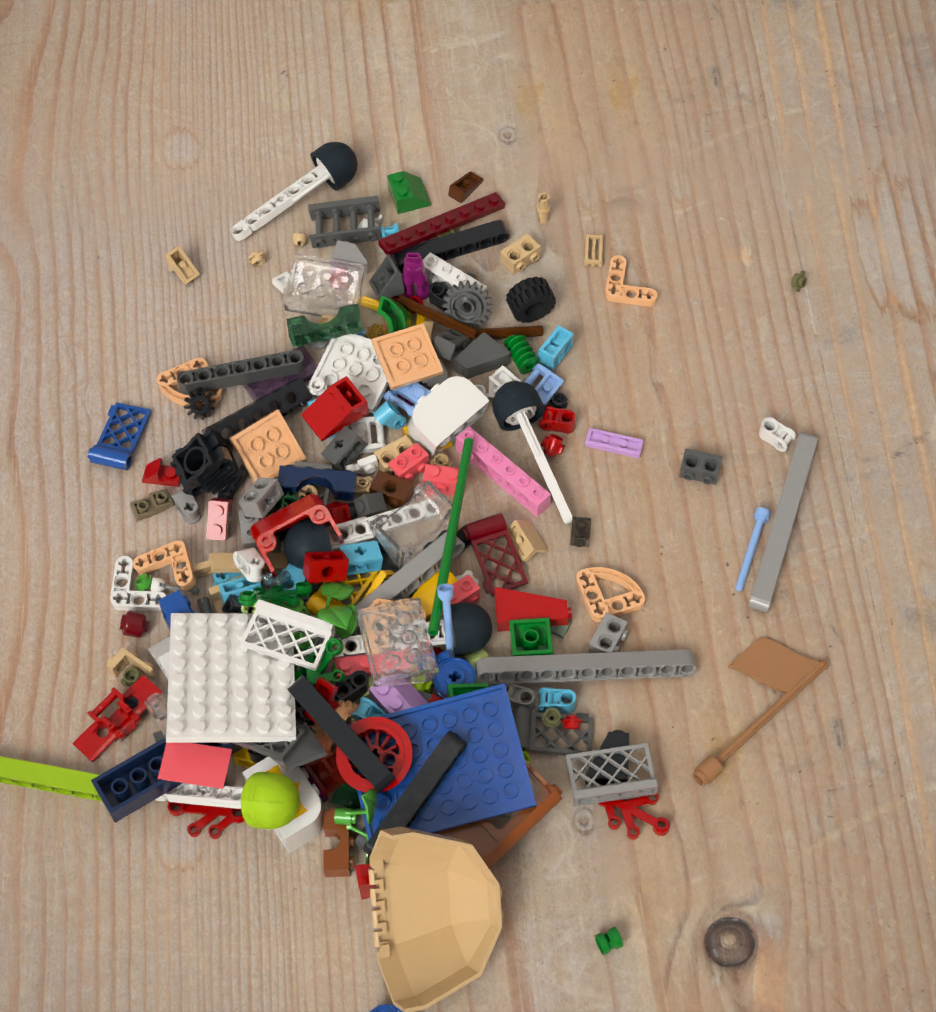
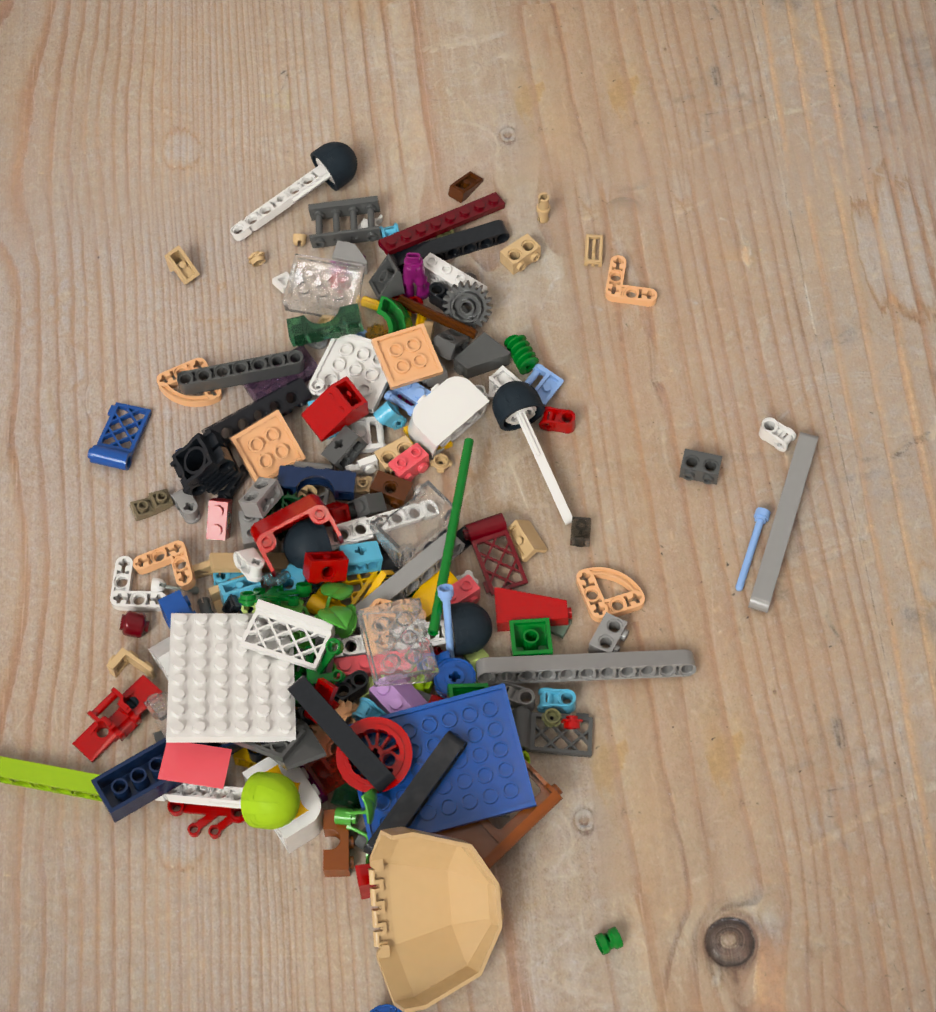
olive plate [121,667,144,686] -> none
bright green plate [134,573,153,591] -> none
red slope [142,458,181,487] -> none
black gear [184,388,215,420] -> none
green slope [387,171,431,214] -> none
coral brick [423,464,459,496] -> none
bright pink brick [455,426,551,517] -> none
reddish brown axle [470,326,544,340] -> none
black tyre [506,277,556,323] -> none
medium azure brick [538,325,574,371] -> none
red gear [540,434,565,457] -> none
black plate [550,392,568,409] -> none
light grey fence [566,743,658,806] -> none
lavender tile [585,427,644,459] -> none
black slope [585,730,629,785] -> none
red plant [598,793,670,840] -> none
medium nougat flag [692,637,828,786] -> none
olive plate [791,271,807,292] -> none

